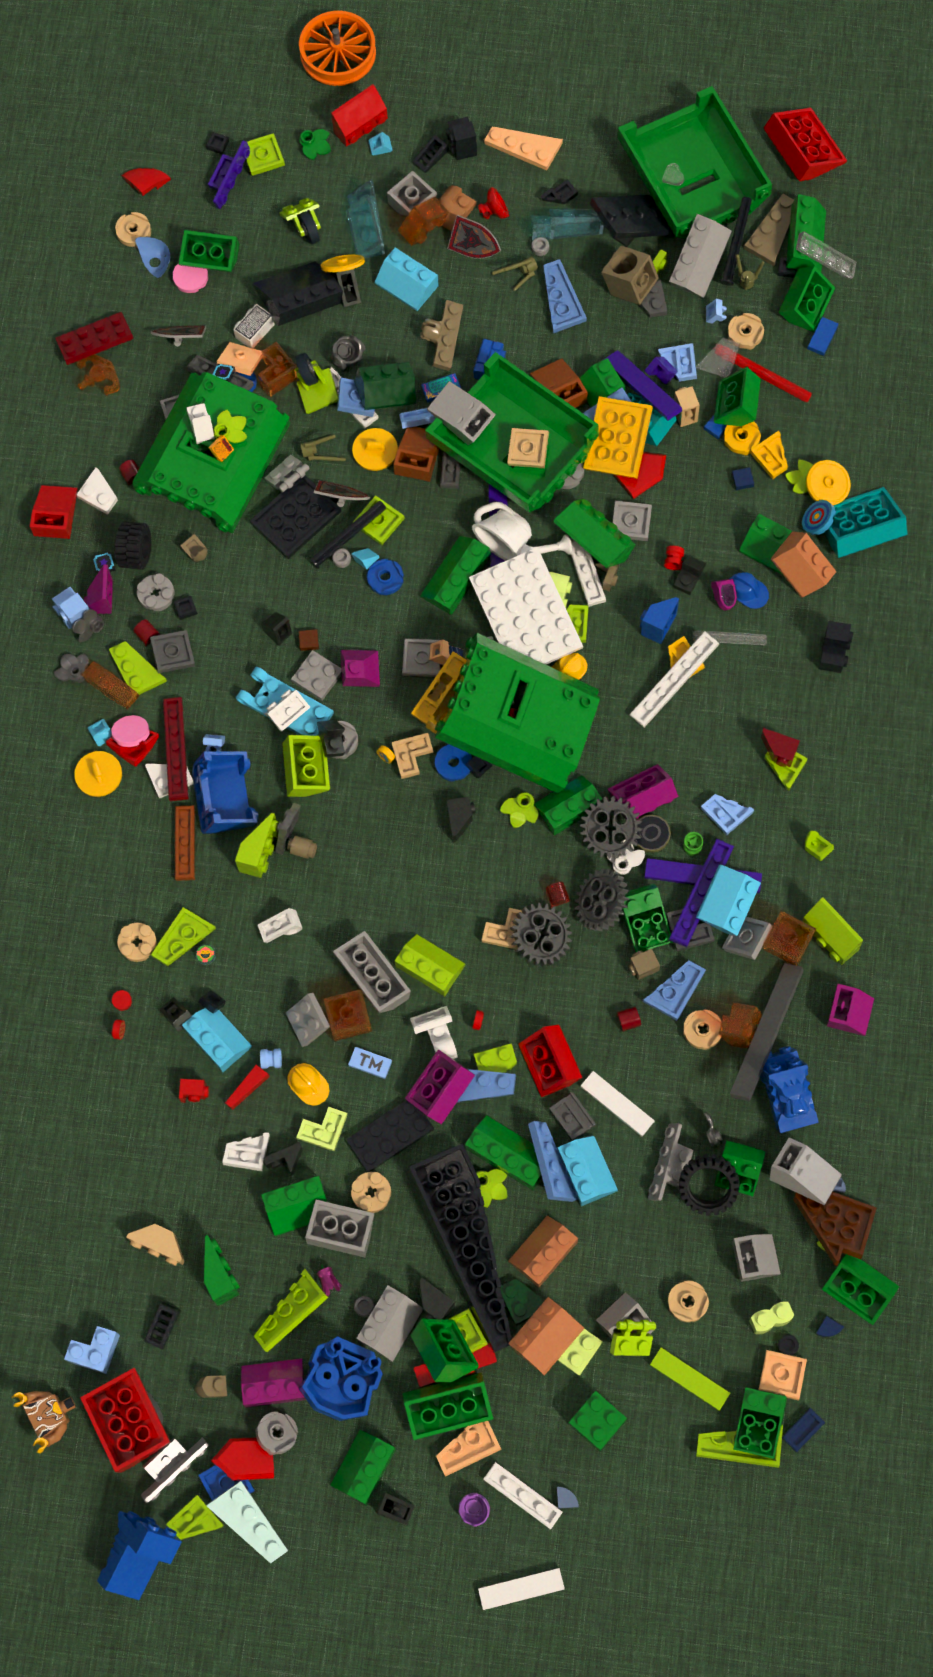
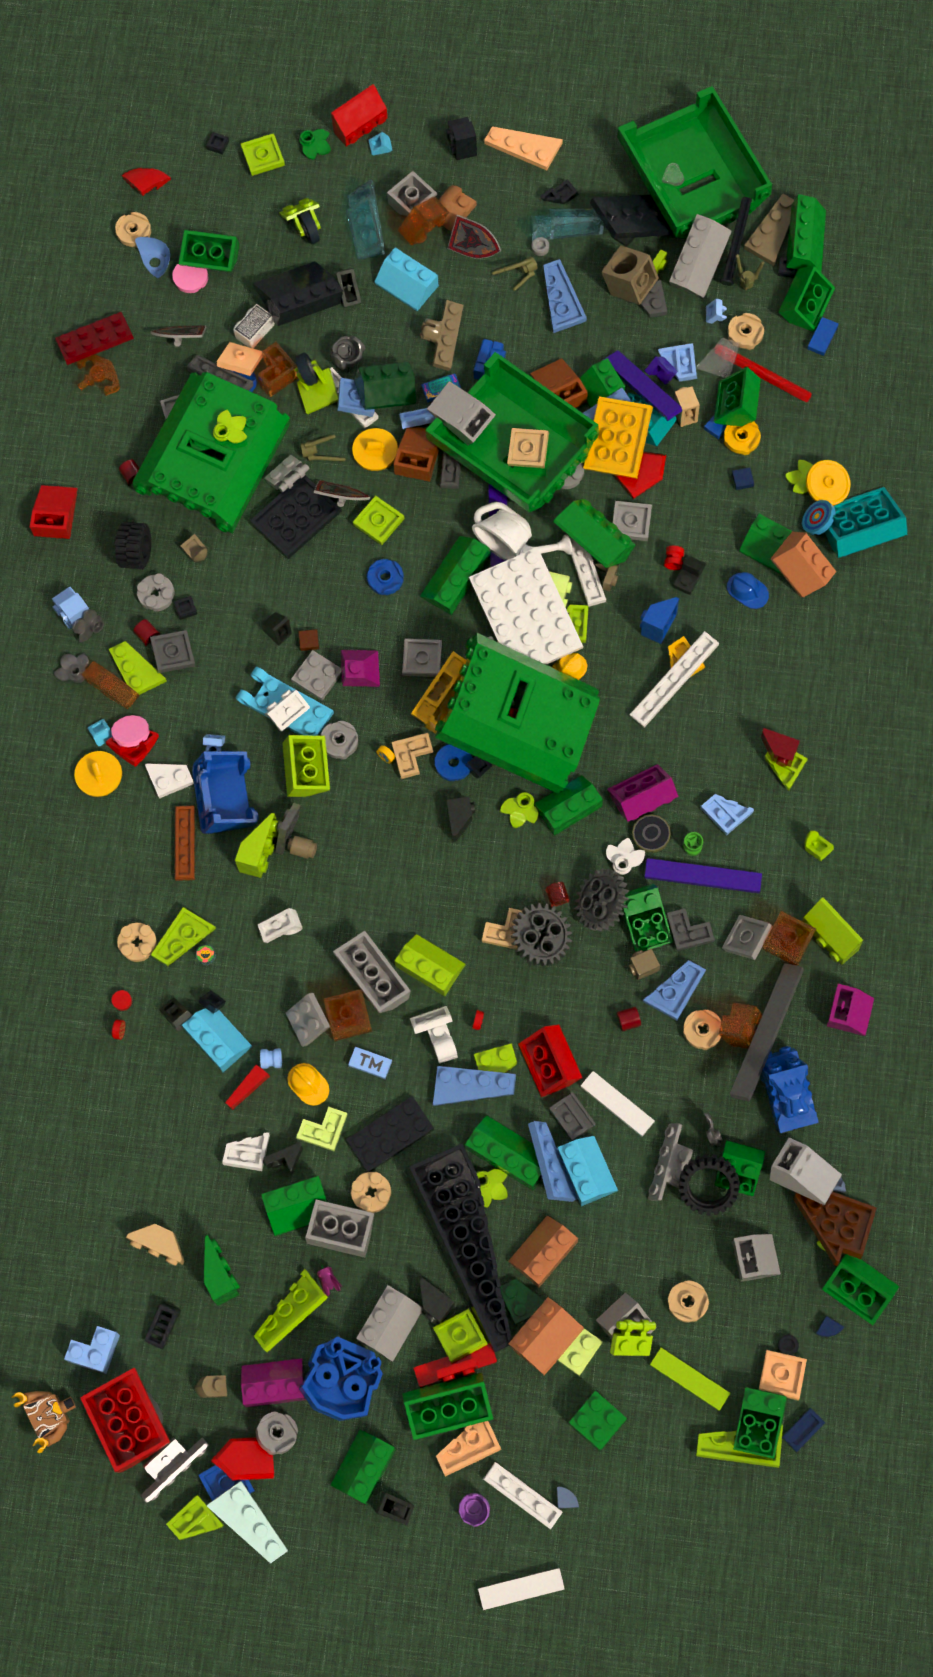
white wing [77,468,118,515] -> none
magenta slope [84,564,113,614] -> none
tile [93,552,116,574] -> none
blue brick [97,1511,182,1600] -> none
dark red tile [163,697,189,801] -> none
red brick [179,1079,209,1103] -> none
white slope [186,403,215,444] -> none
dark purple bracket [208,140,250,209] -> none
light orange tile [208,435,234,462] -> none
black tile [212,364,236,382] -> none
orange wheel [299,11,376,86] -> none
black axle [309,501,386,569] -> none
pearl dark grey slope [317,720,345,758] -> none
yellow shield [321,254,365,273] -> none
light grey tile [332,548,351,568] -> none
medium azure slope [351,548,380,569] -> none
dark grey tile [354,1296,374,1317] -> none
magenta slope [405,1049,475,1125] -> none
green slope [411,1319,479,1382] -> none
black slope [412,134,449,173] -> none
light nougat leg [429,640,463,665] -> none
red hair [478,187,509,219] -> none
dark grey gear [580,796,643,859] -> none
dark purple tile [669,839,734,948] -> none
clear axle [693,630,767,645] -> none
medium azure slope [696,865,761,936] -> none
rock [711,579,737,610] -> none
yellowish green brick [749,1302,794,1334] -> none
yellow wing [750,431,788,479] -> none
red slope [764,108,847,181] -> none
clear plate [796,231,857,280] -> none
black brick [819,621,853,673] -> none

